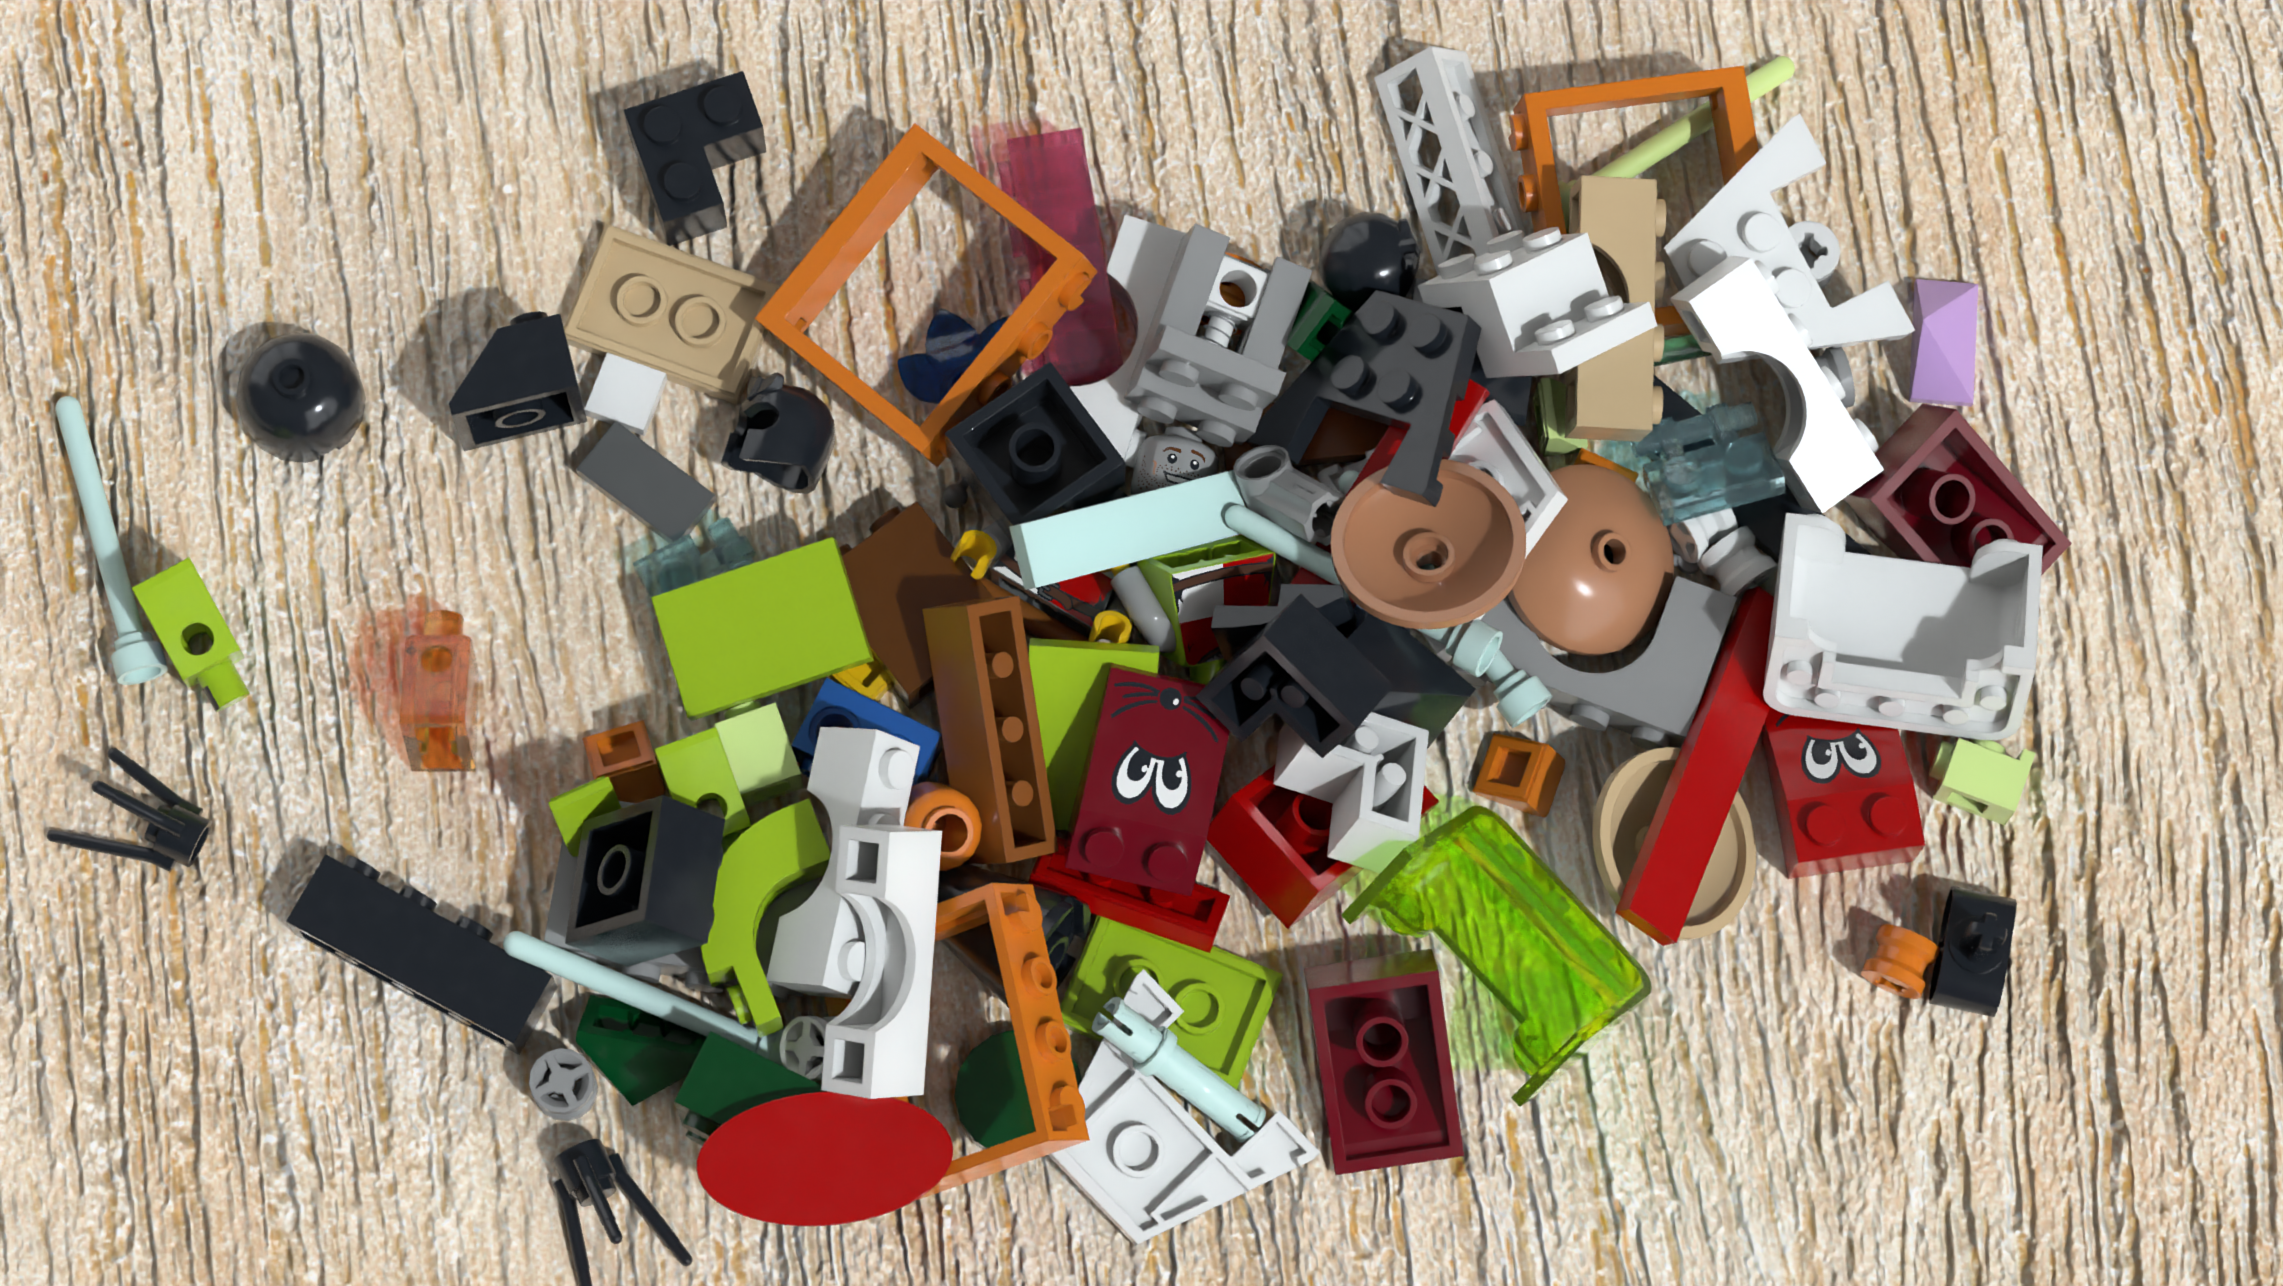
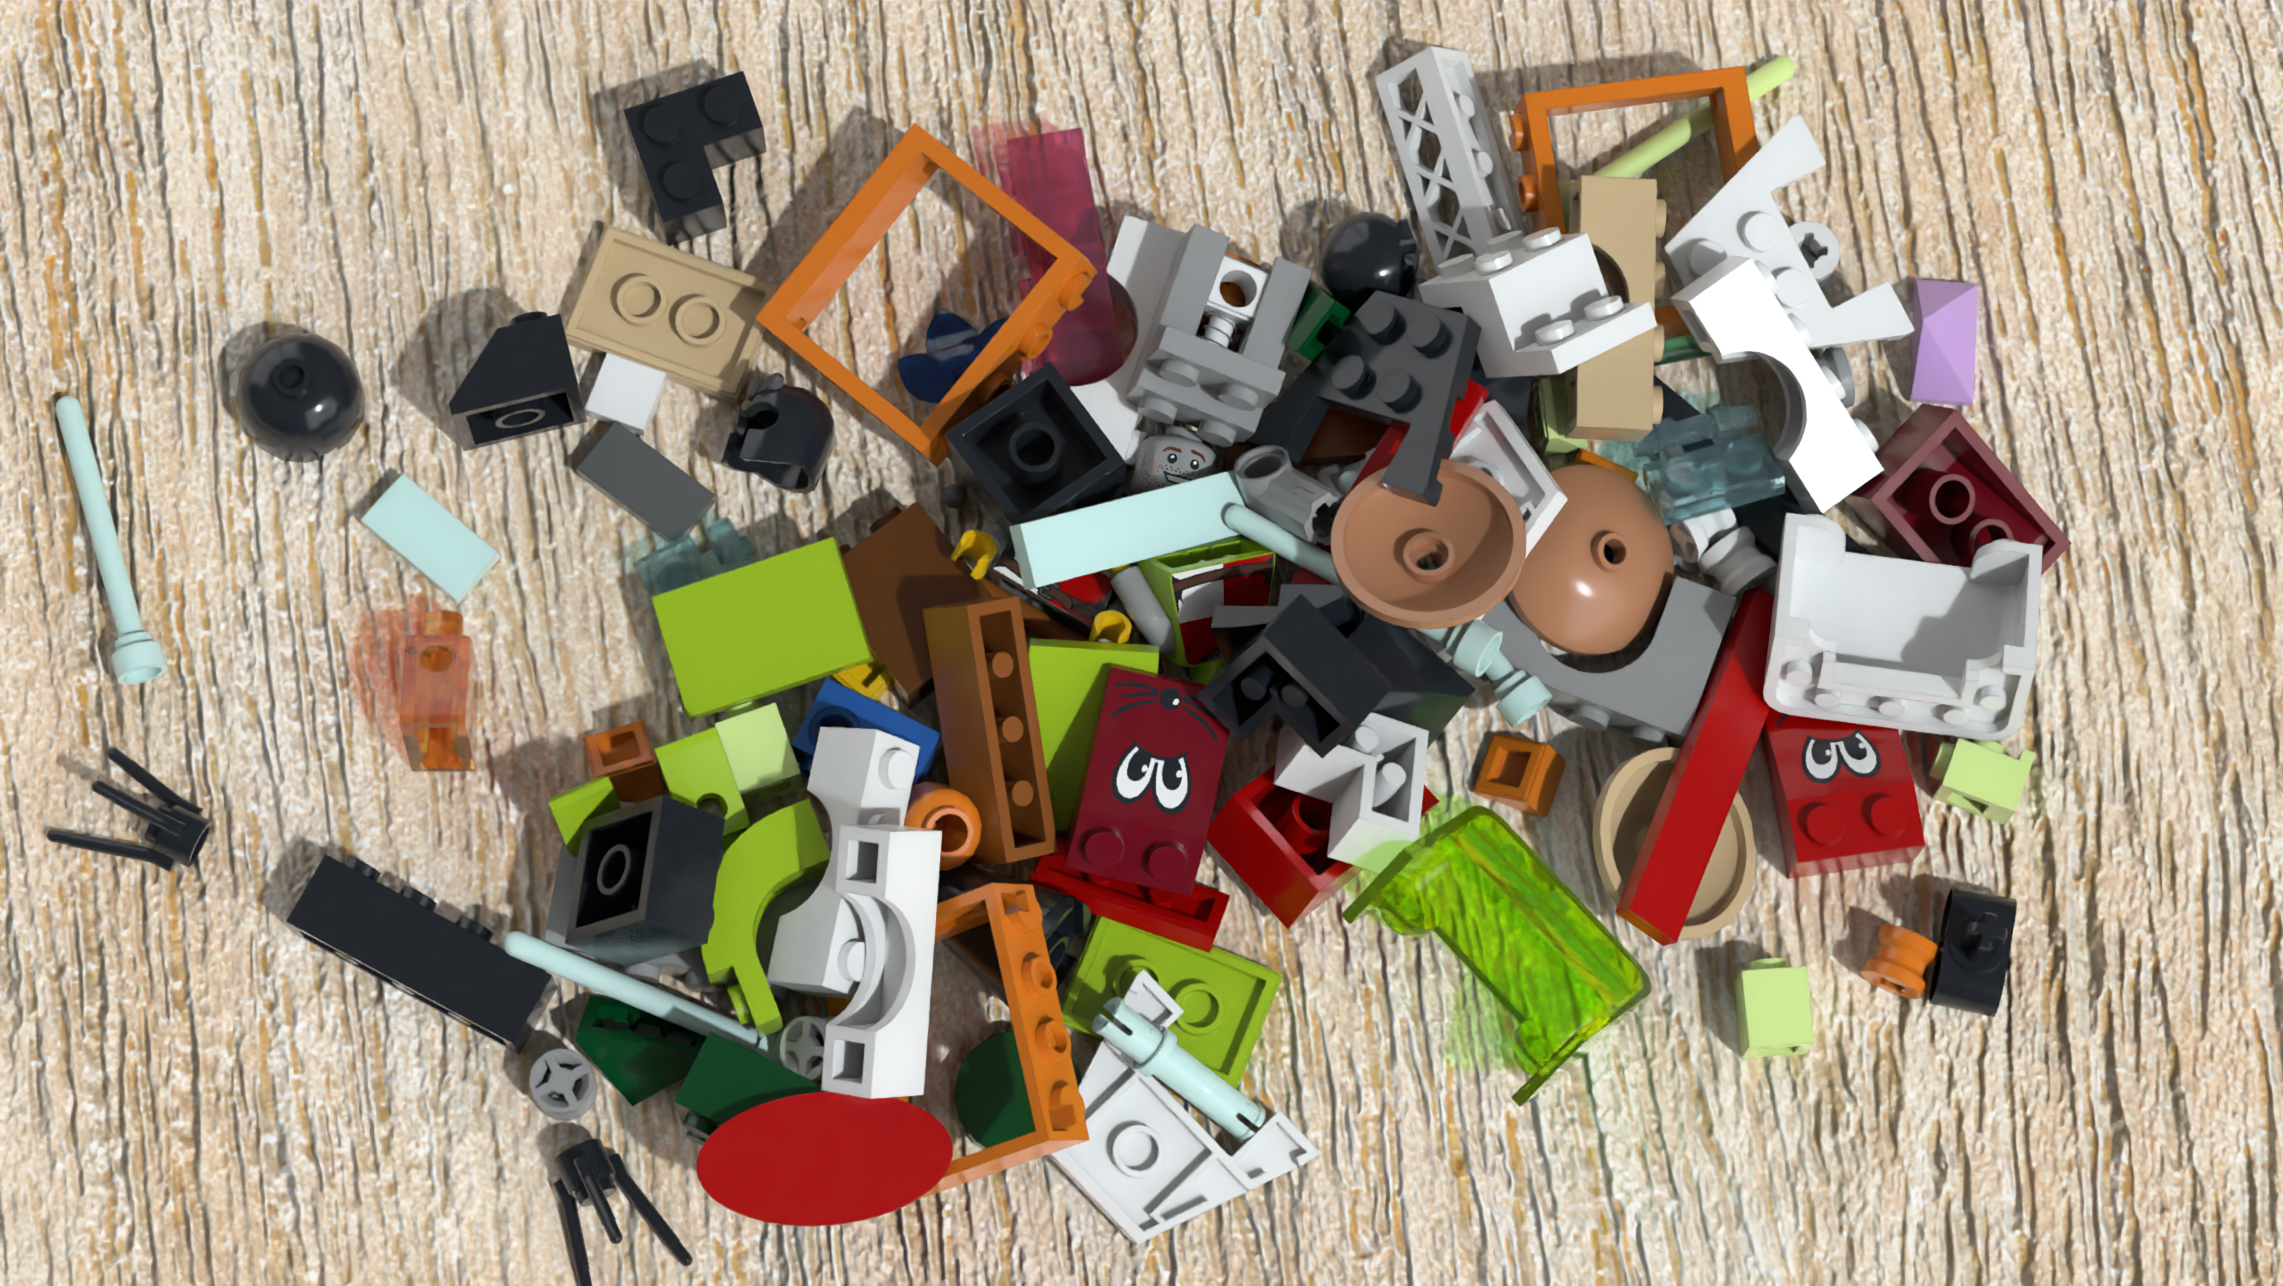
lime torso [132,557,250,712] -> none
dark red slope [1304,949,1464,1175] -> none
none -> light aqua tile [360,473,500,605]
none -> yellowish green brick [1734,958,1814,1059]

